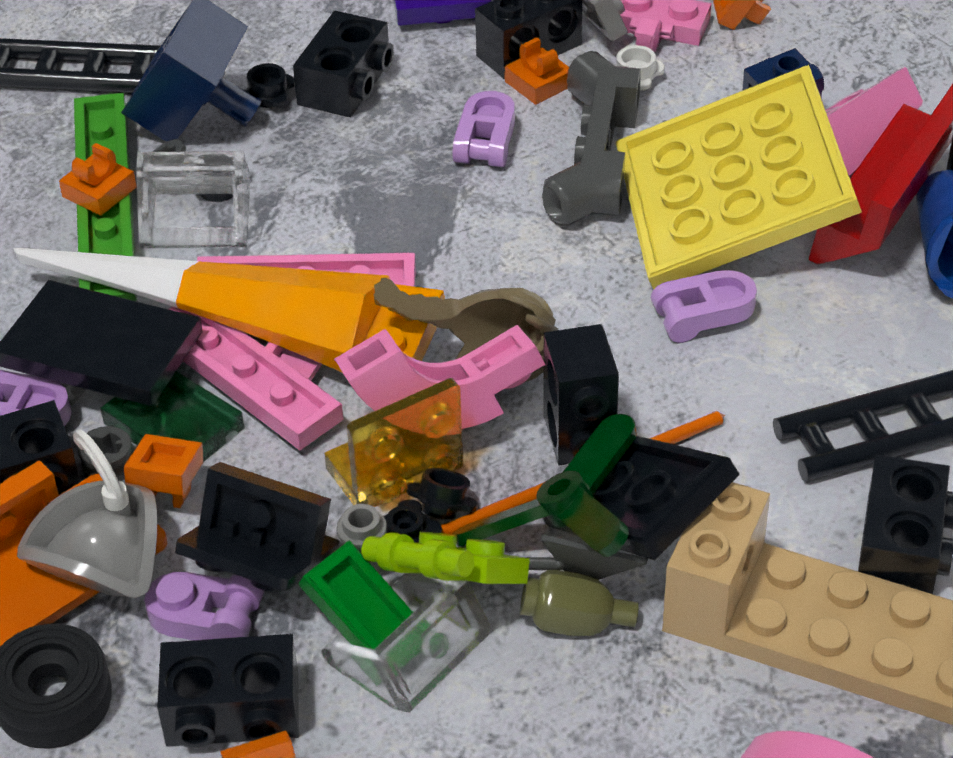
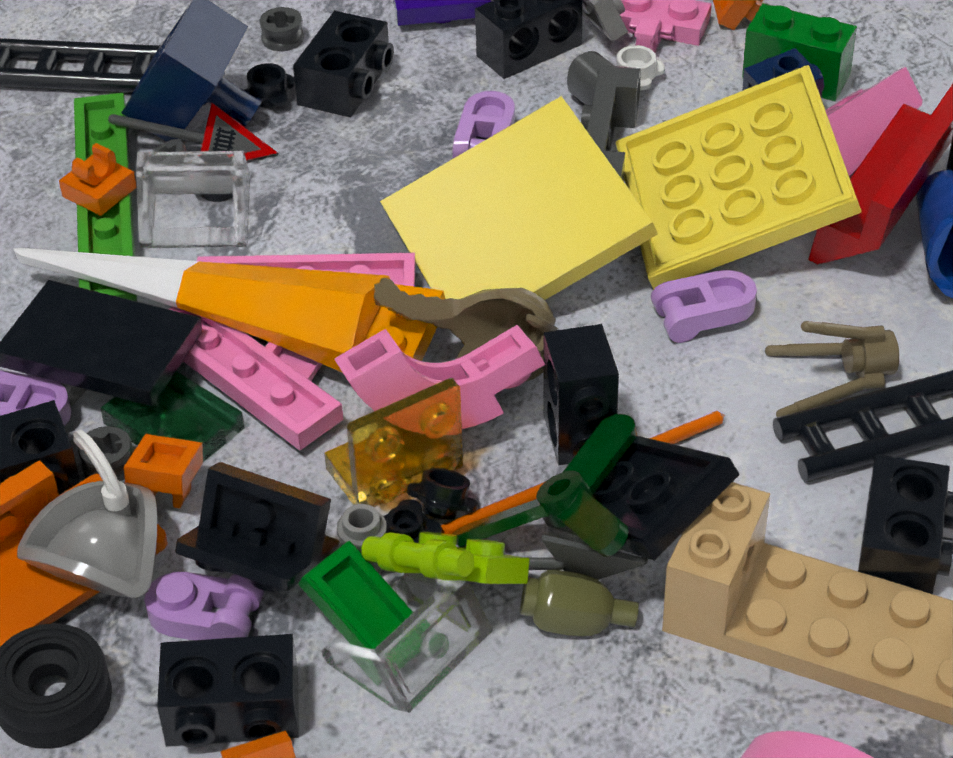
orange tile [505,37,569,105] -> none
none -> piece [108,102,278,171]
none -> dark grey bush [259,7,304,52]
none -> light yellow tile [380,96,658,344]
none -> green brick [742,3,857,102]
none -> dark tan plant [765,321,899,417]

